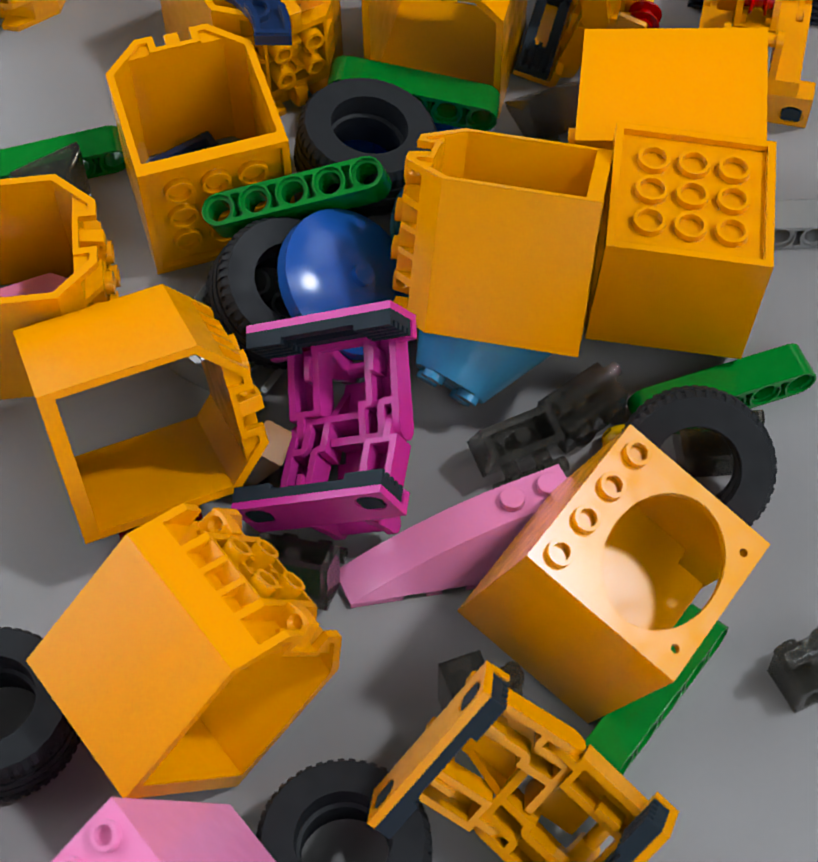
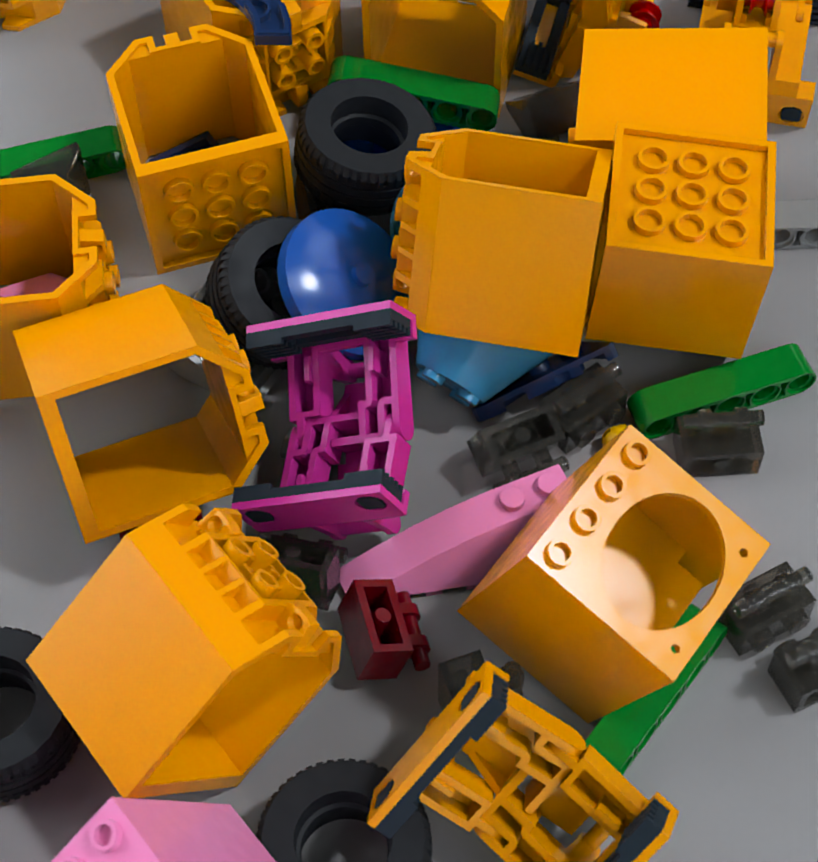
green beam [202,156,392,238] -> none
medium nougat slope [242,420,292,487] -> none
black tyre [622,385,777,527] -> none
none -> dark red brick [337,579,431,680]
none -> dark blue wing [471,341,619,423]
none -> clear smoke brick [718,561,816,656]

